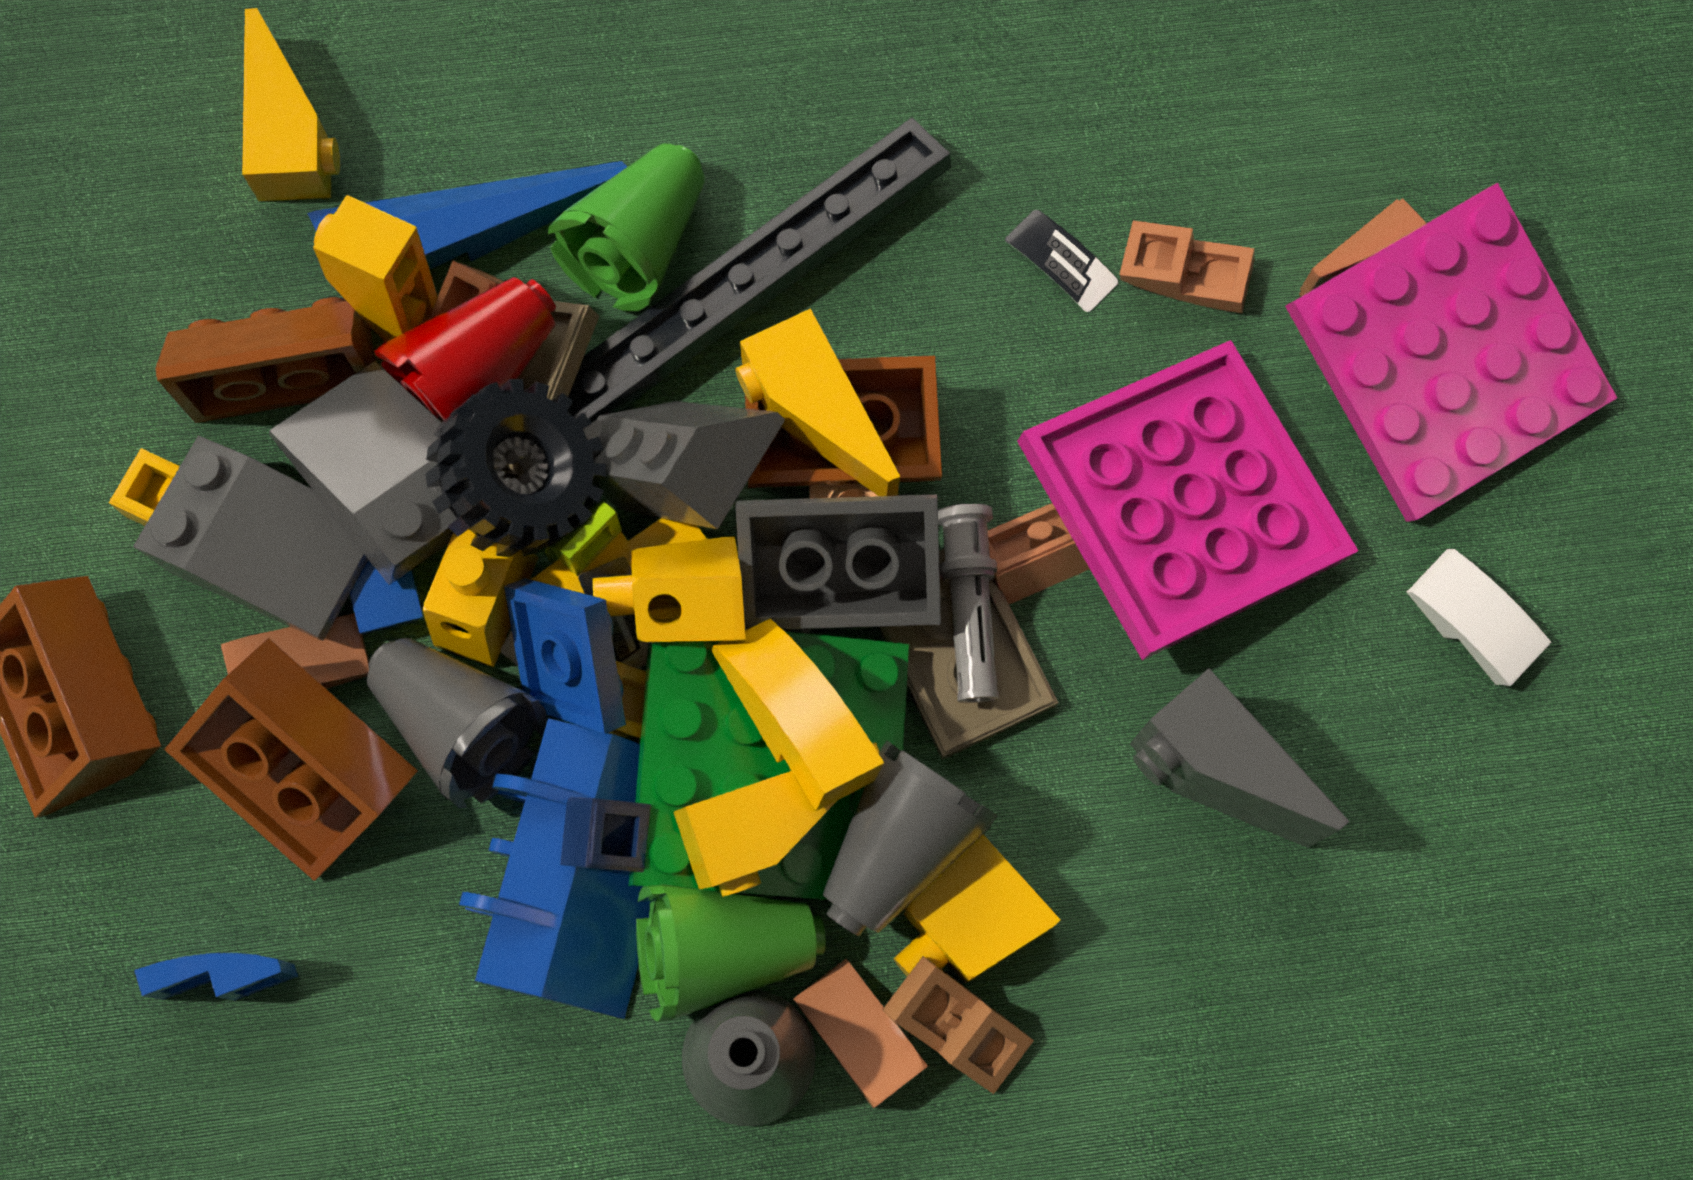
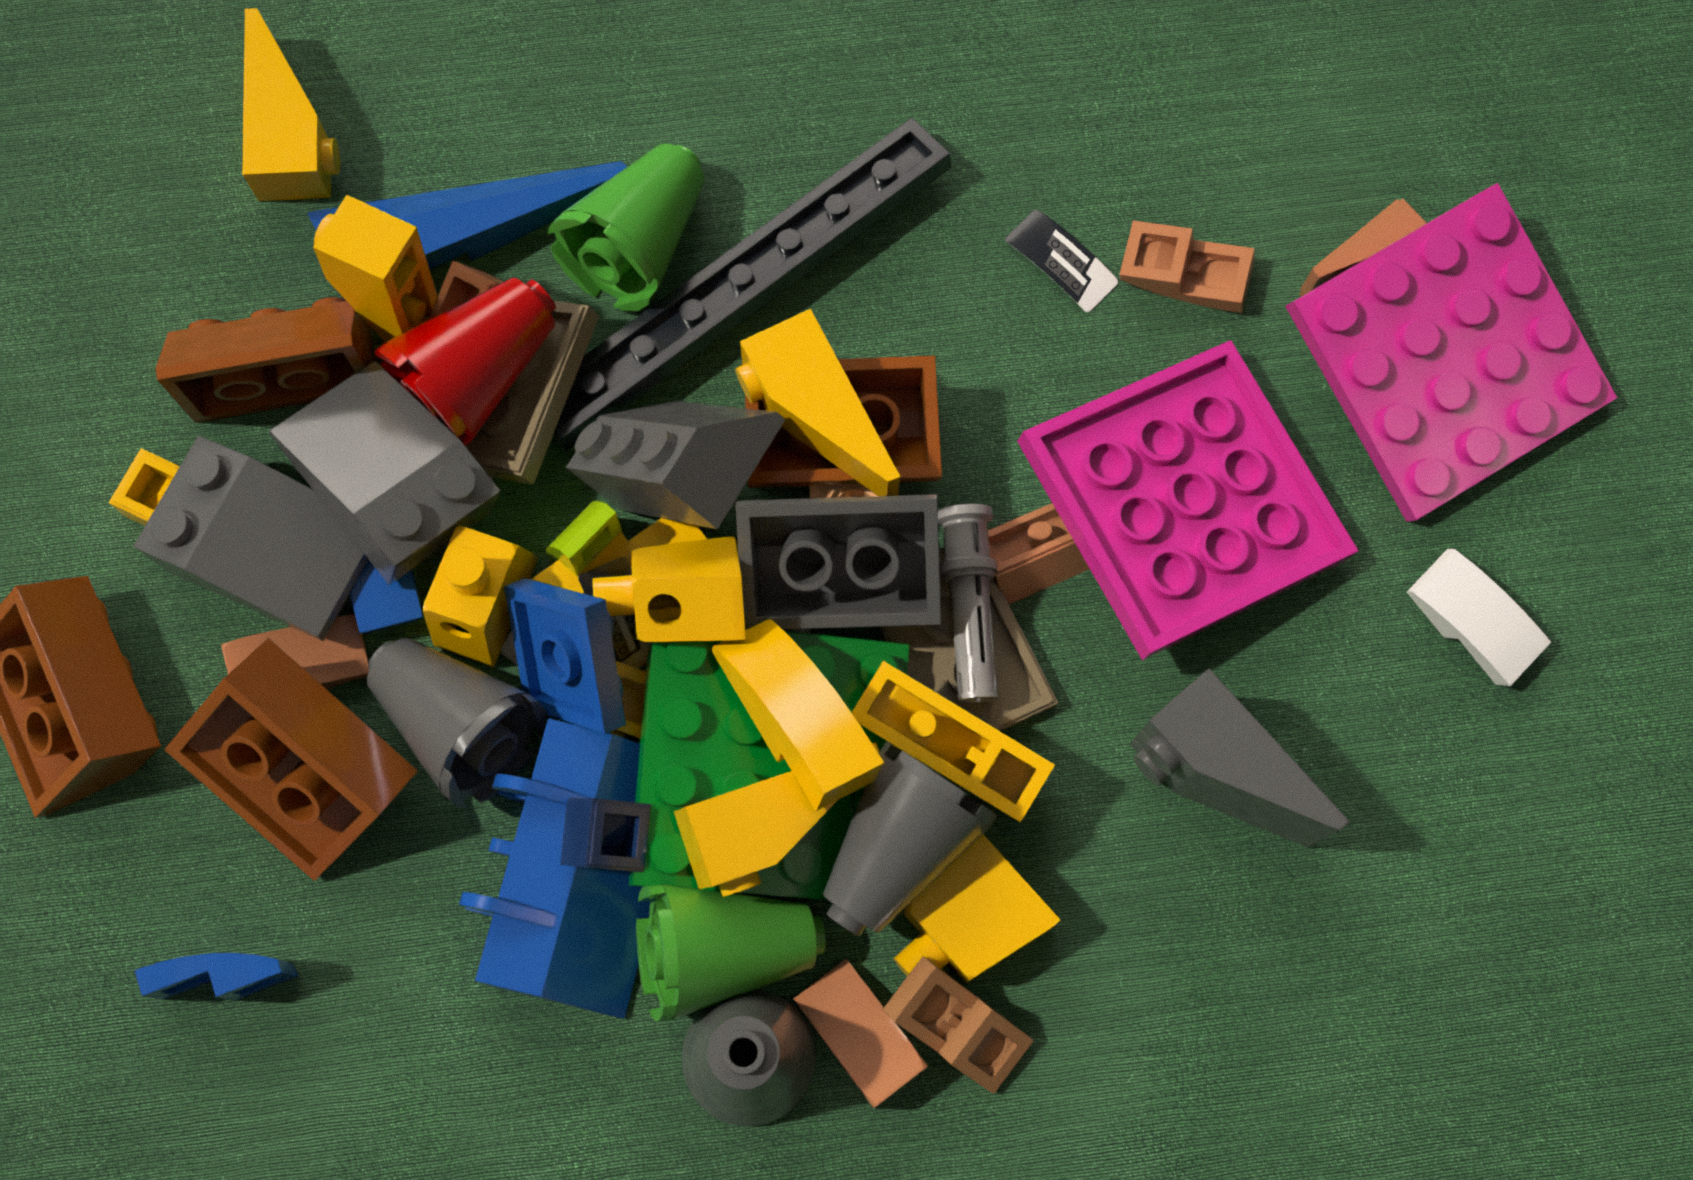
black bush [425,379,606,557] -> none
none -> yellow slope [852,661,1055,823]

